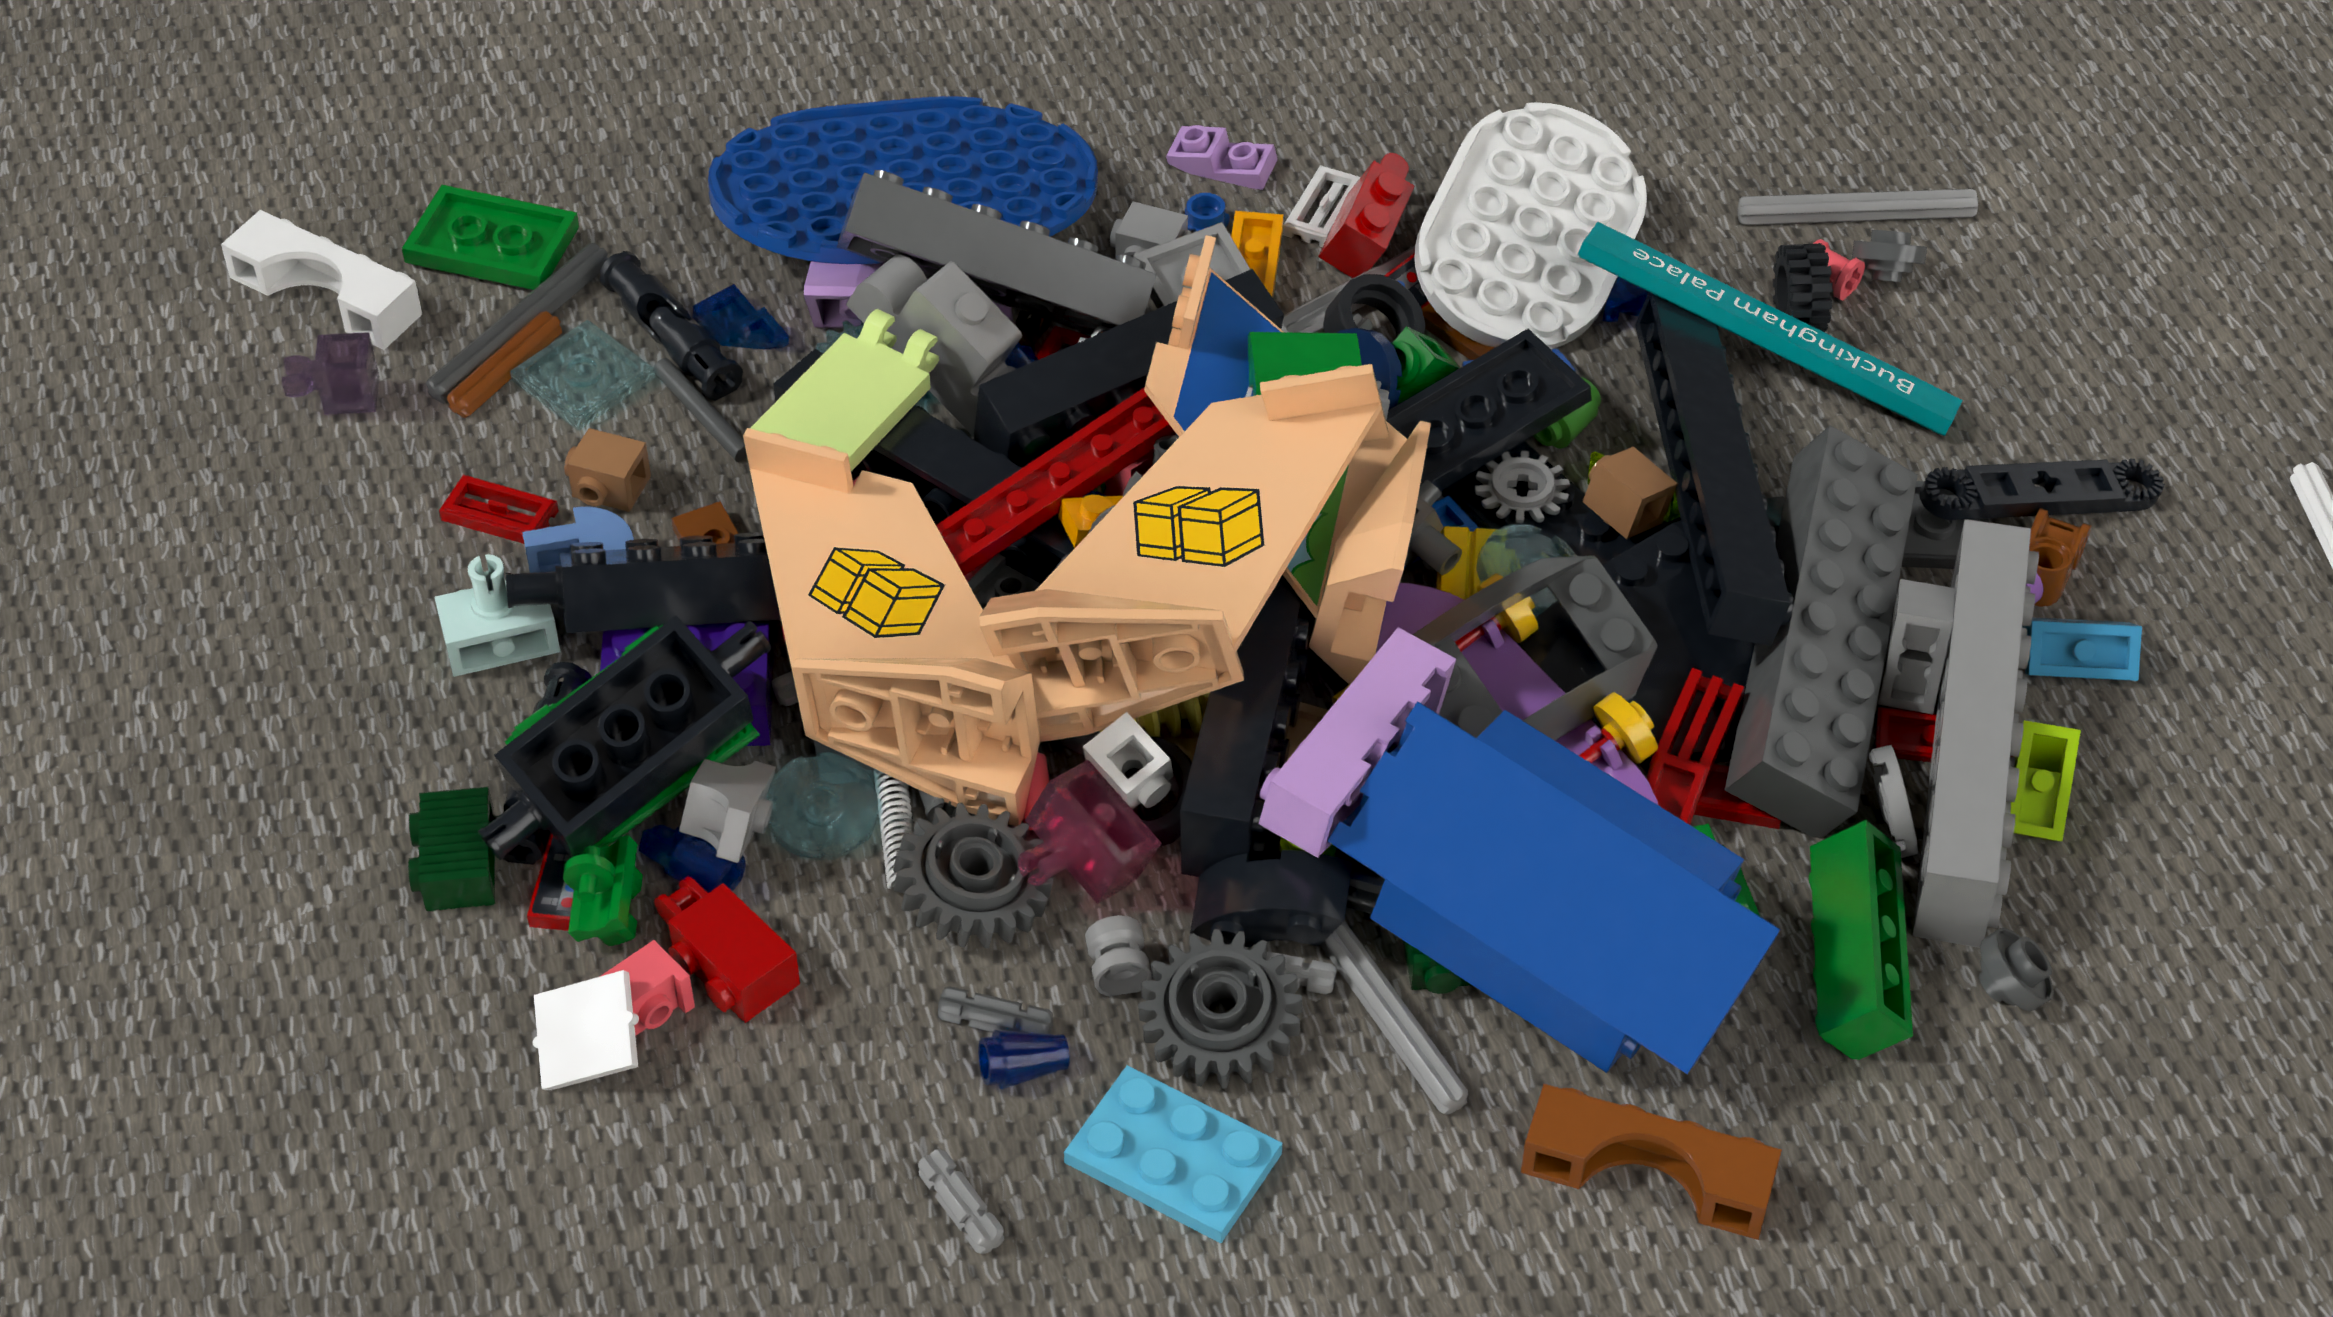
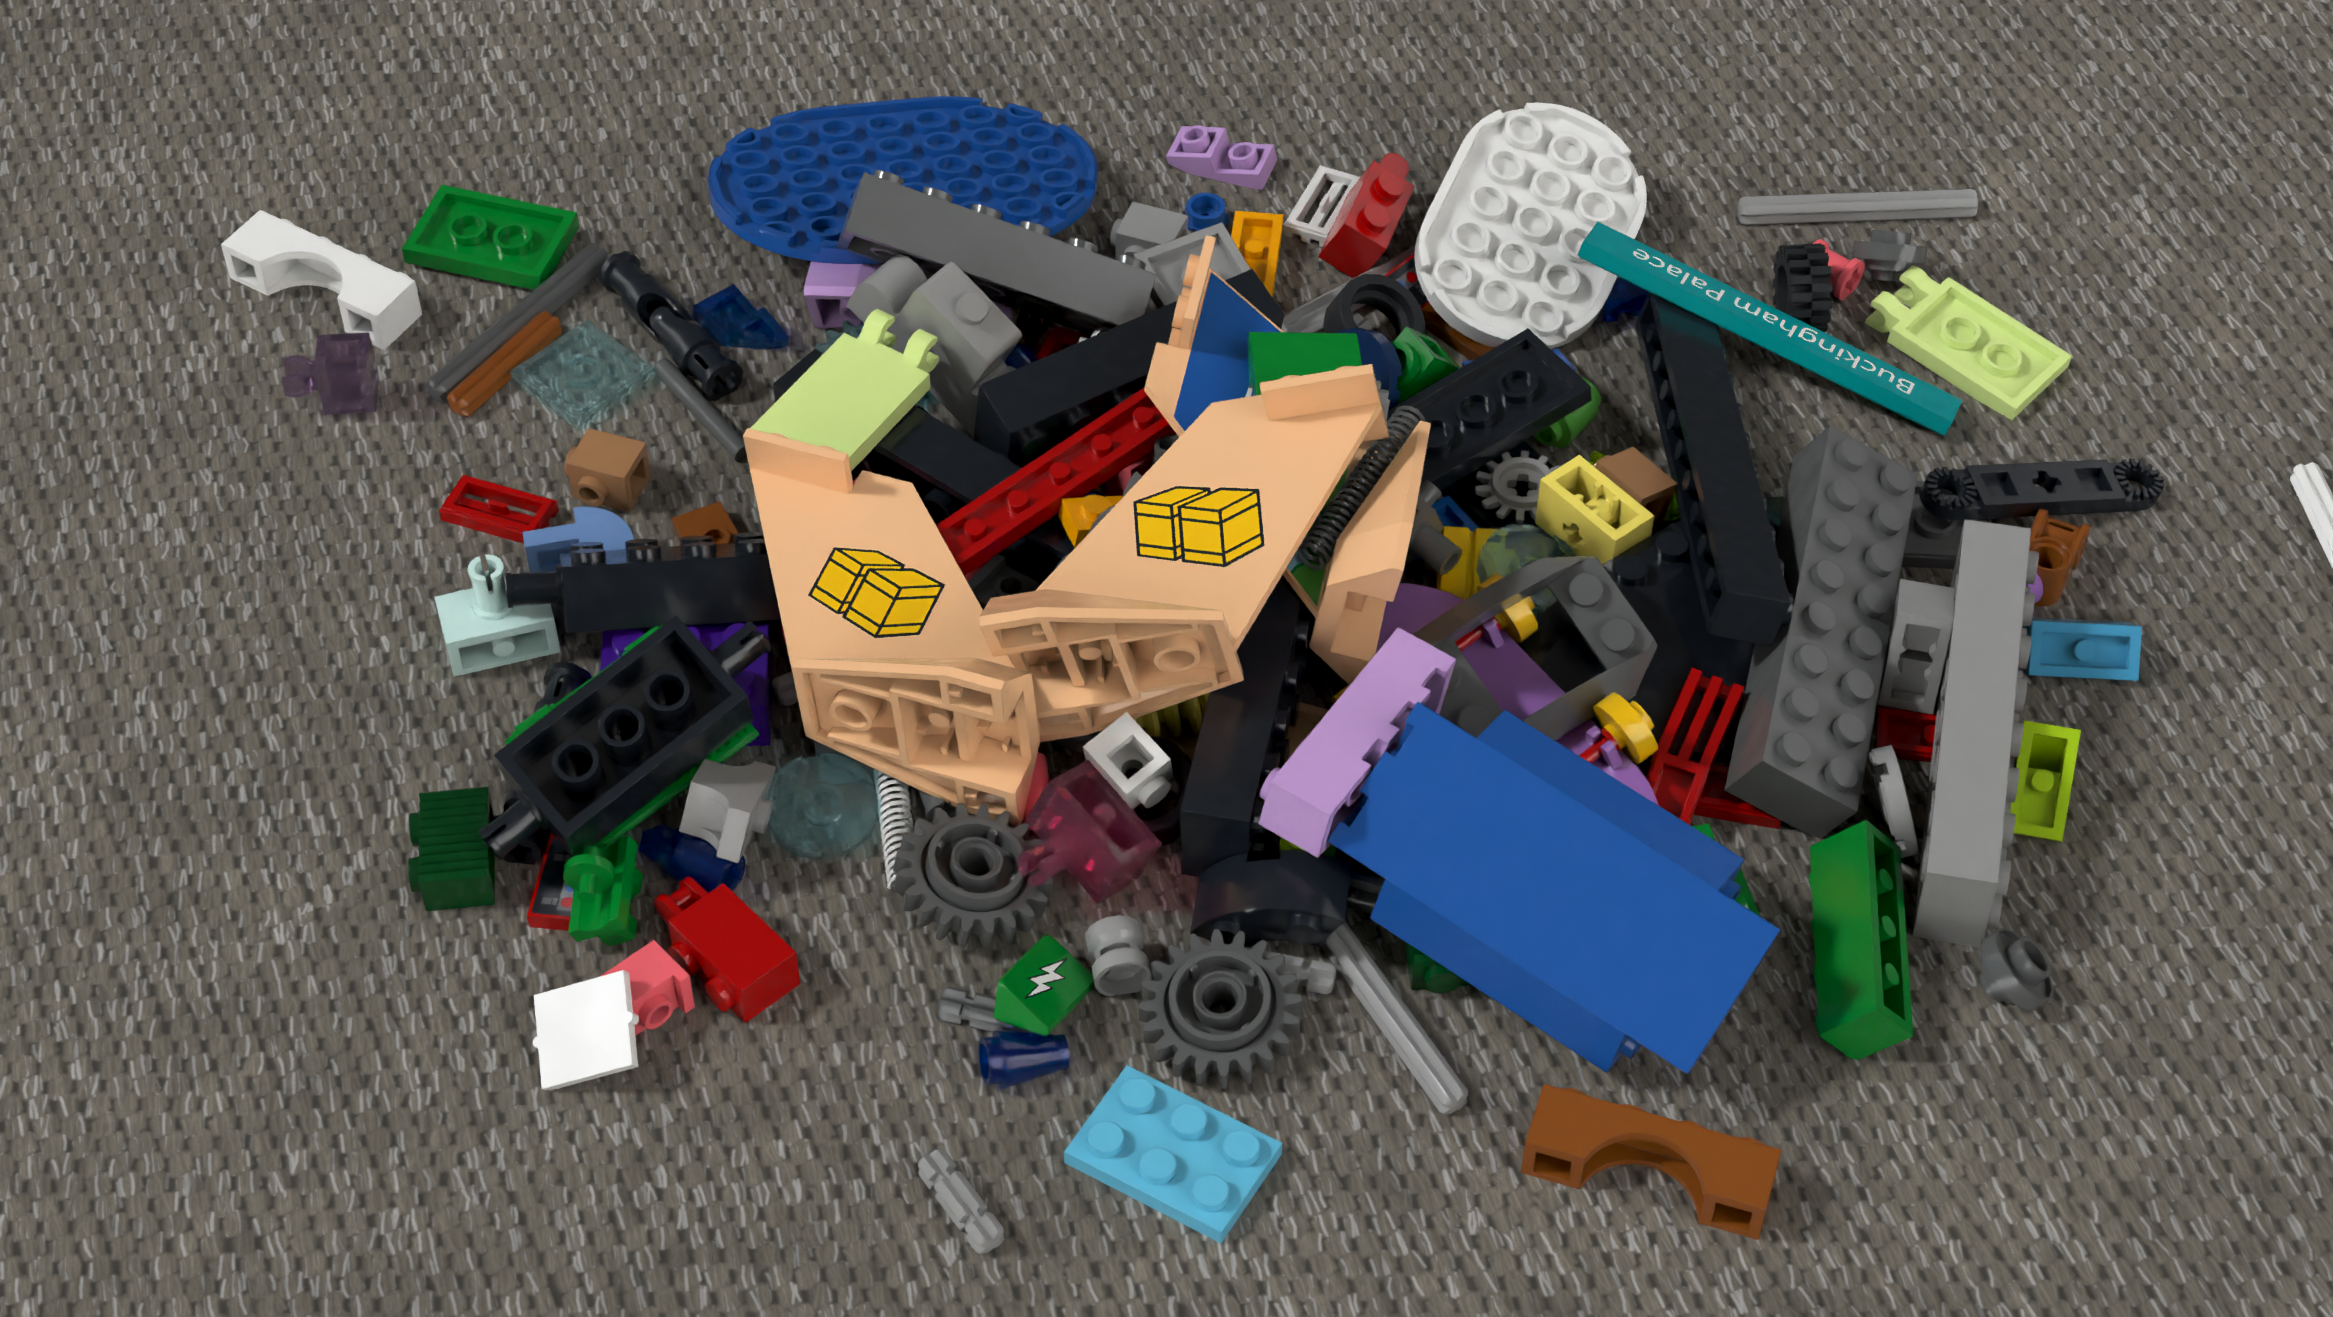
none -> green slope [993,934,1095,1036]
none -> dark grey piece [1298,405,1425,570]
none -> light yellow brick [1535,455,1654,564]
none -> yellowish green tile [1865,266,2072,420]

